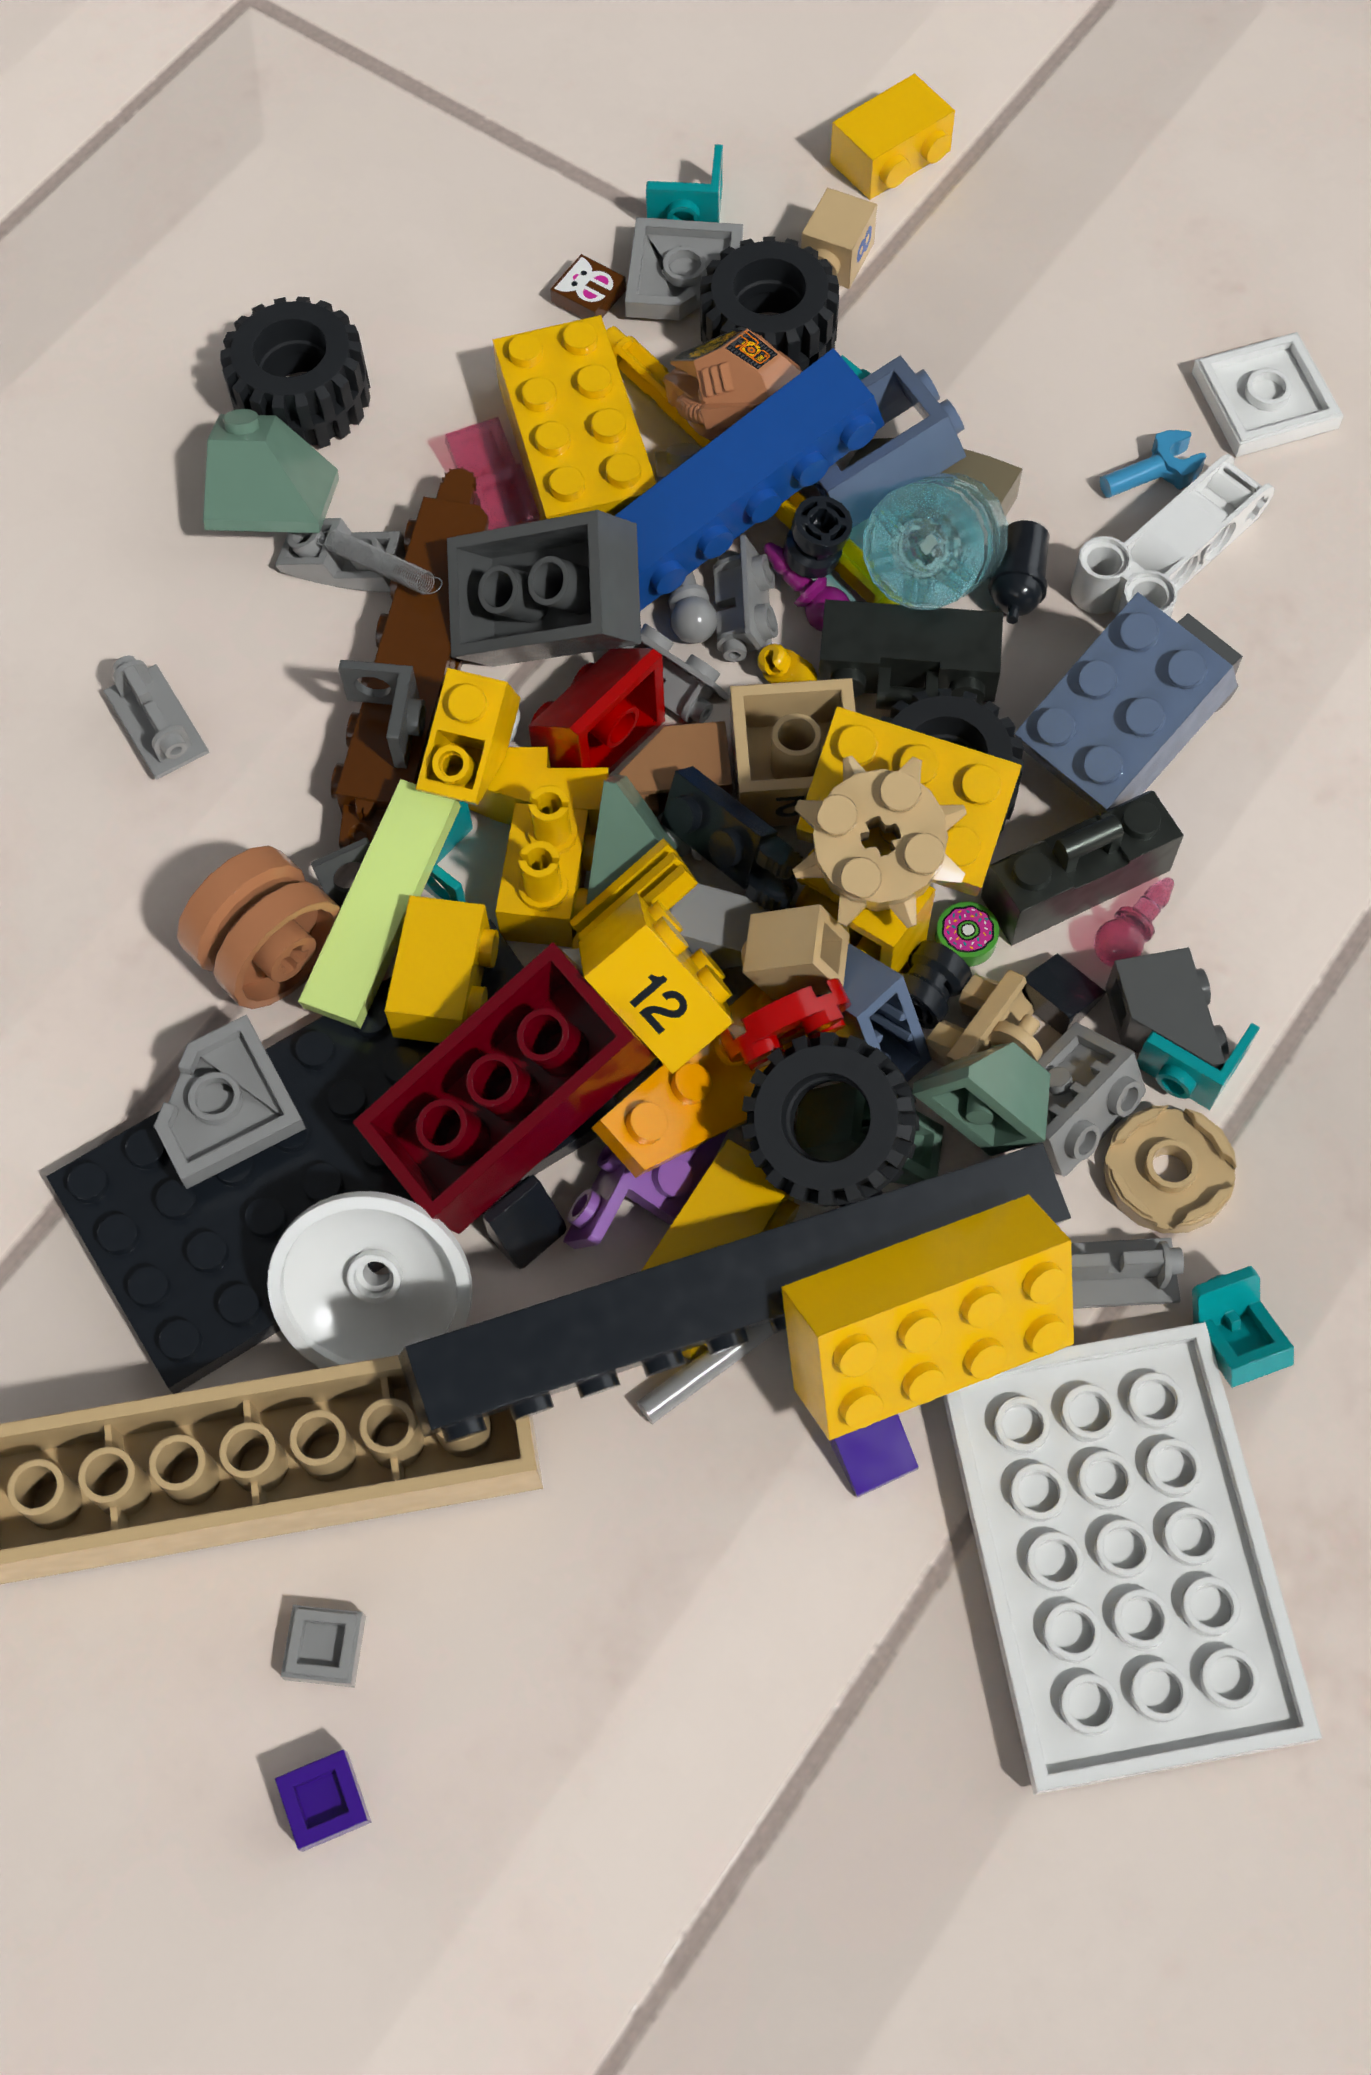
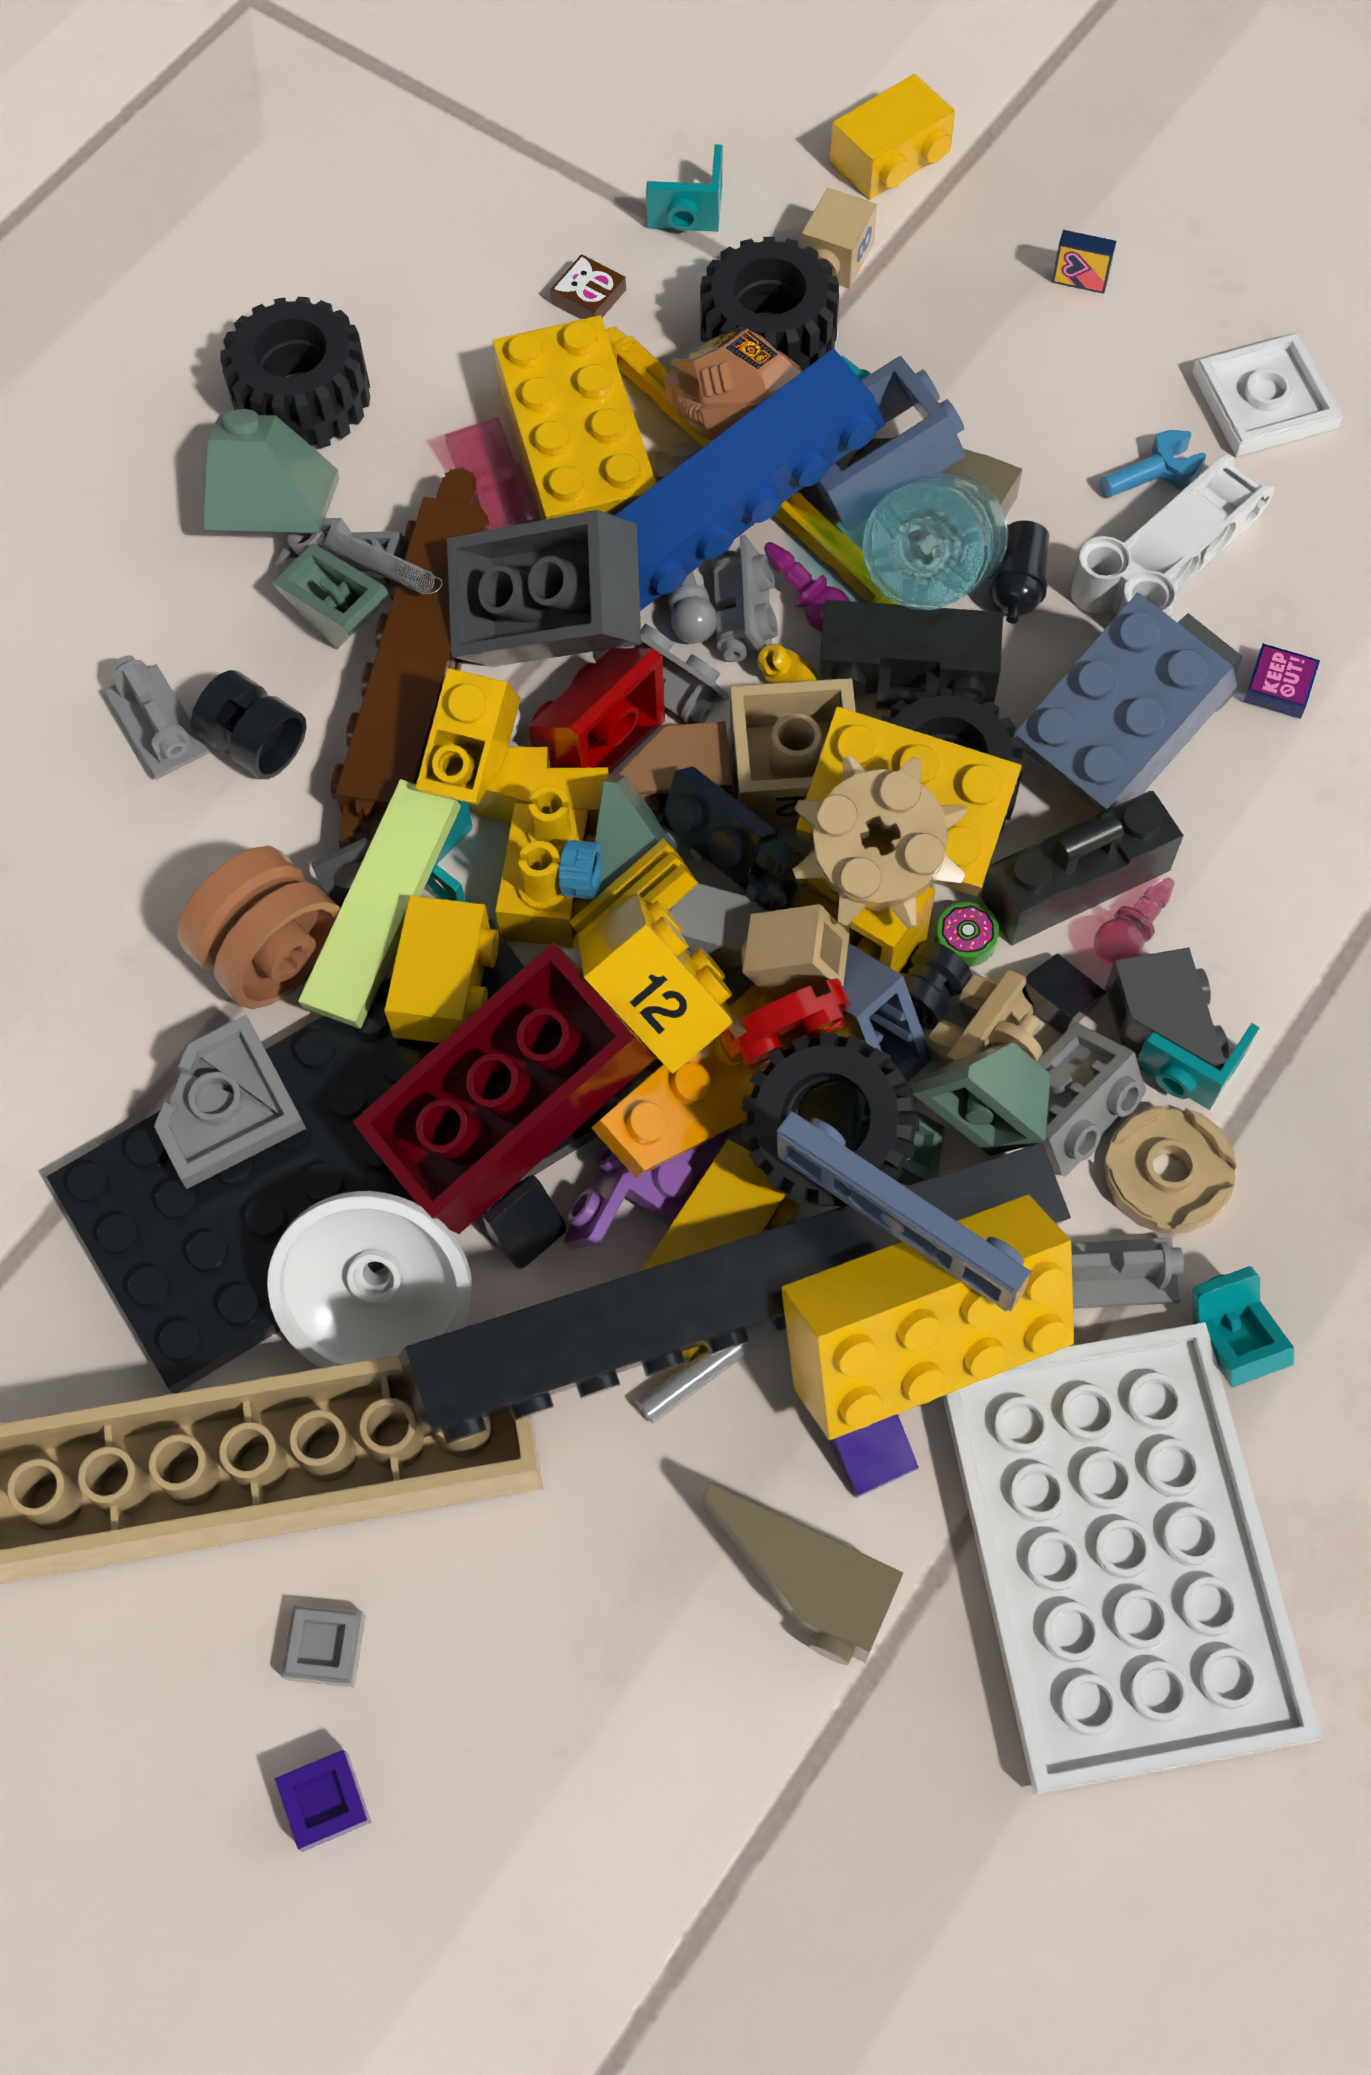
dark grey bracket [338,660,426,769] -> none
light grey plate [625,217,743,321] -> none
black wheel [783,496,853,579] -> none
none -> black wheel [190,670,307,780]
none -> sand green slope [272,543,389,650]
none -> dark azure axle [559,840,603,899]
none -> dark tan slope [703,1482,904,1665]
none -> sand blue plate [777,1111,1032,1312]
none -> tile [1052,229,1117,294]
none -> tile [1243,643,1320,719]

